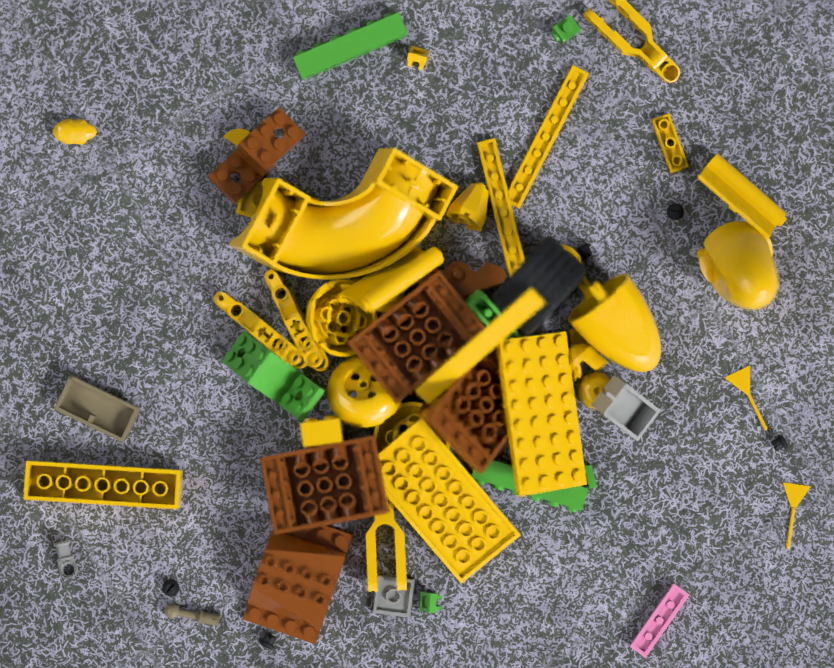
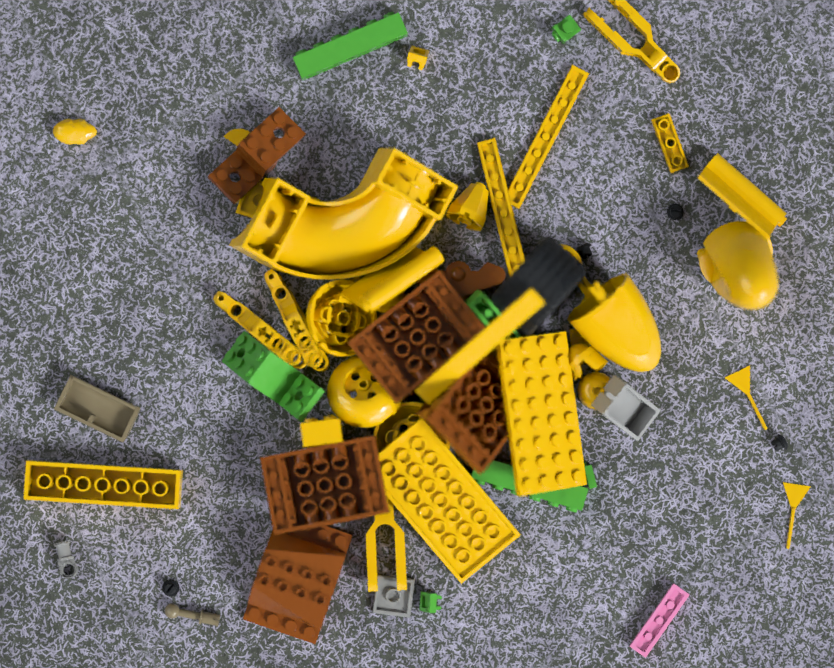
black piece [259,633,276,649] -> none

